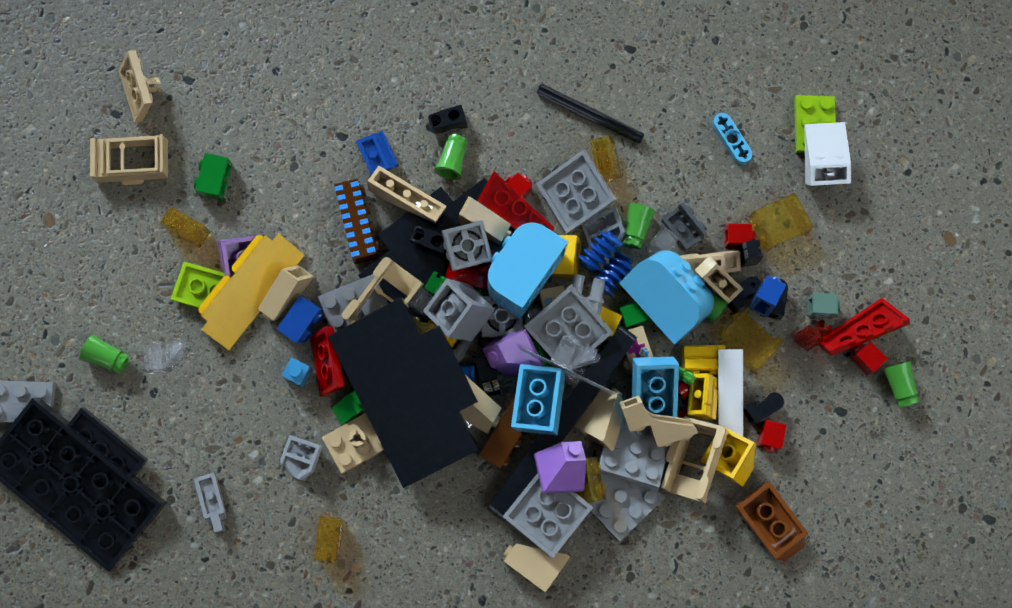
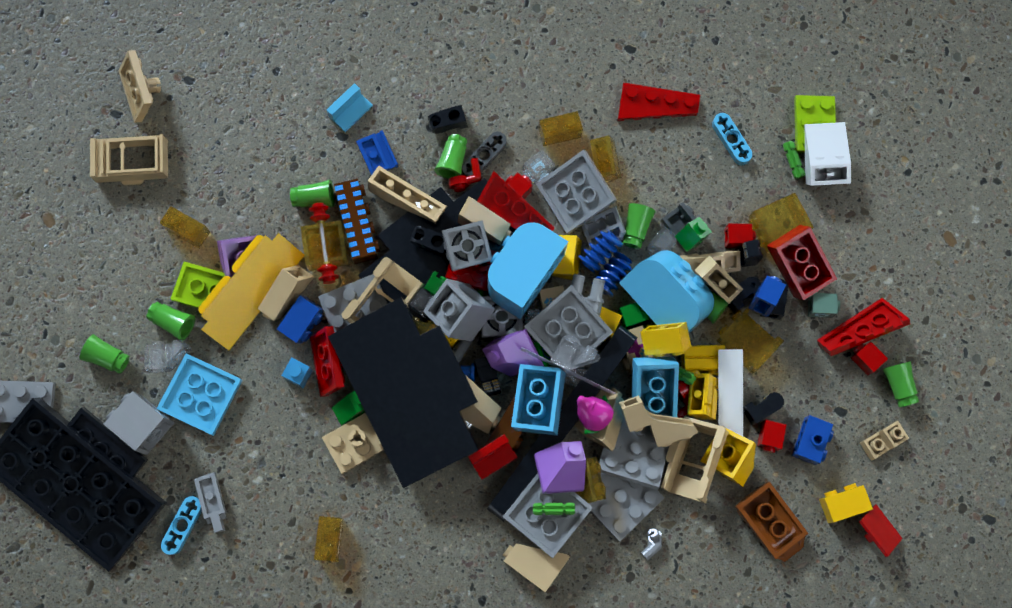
green brick [194,153,232,201] -> none
light grey slope [280,435,323,480] -> none
black axle [537,84,644,143] -> none
clear red plate [793,320,832,351] -> none
none -> light grey brick [104,391,175,455]
none -> bright green plant [146,302,195,341]
none -> medium azure plate [157,353,243,436]
none -> medium azure beam [161,496,202,555]
none -> bright green plant [290,179,335,208]
none -> clear yellow brick [301,203,349,284]
none -> medium azure panel [326,83,373,132]
none -> red plate [448,158,482,192]
none -> dark grey beam [462,132,506,176]
none -> red panel [468,434,518,480]
none -> clear brick [523,150,554,184]
none -> bright green axle [533,503,575,515]
none -> clear yellow brick [538,111,583,146]
none -> dark pink hat [577,395,614,434]
none -> red wing [617,83,700,121]
none -> yellow brick [640,322,691,358]
none -> light grey arm [641,528,662,561]
none -> green brick [675,217,712,252]
none -> red brick [767,225,837,301]
none -> bright green axle [783,141,805,179]
none -> blue brick [791,415,834,465]
none -> yellow brick [819,483,873,523]
none -> red piece [859,504,903,557]
none -> tan slope [860,421,909,461]

